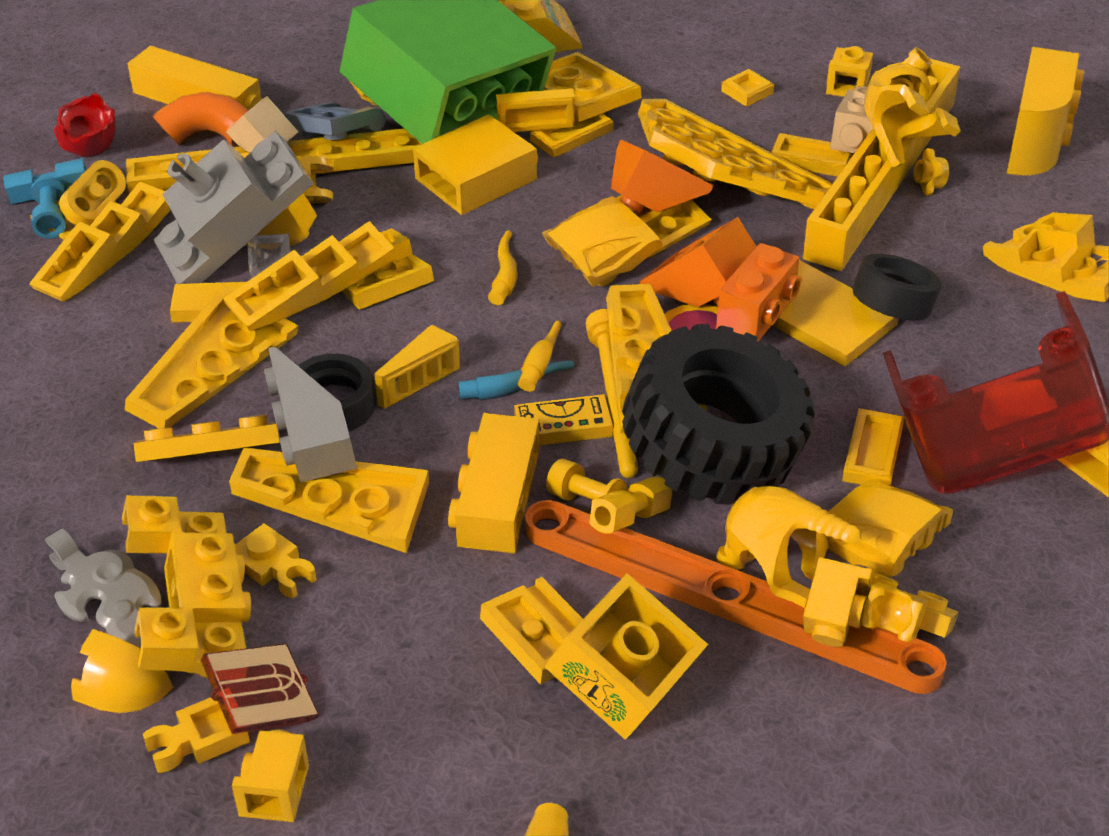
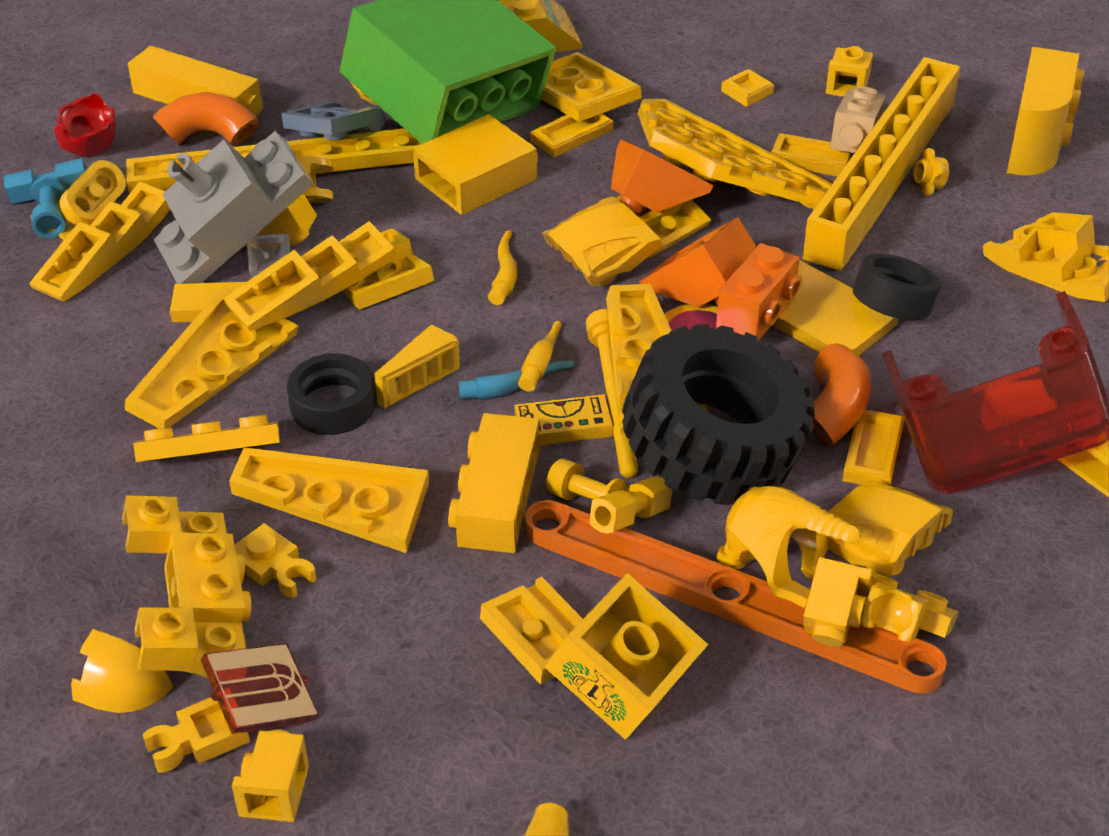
light grey piece [45,528,162,649] -> none
tan brick [226,96,298,152] -> none
light grey slope [264,347,357,482] -> none
yellow tile [496,88,575,132] -> none
yellow piece [864,47,961,167] -> none
none -> orange cylinder [812,343,872,447]

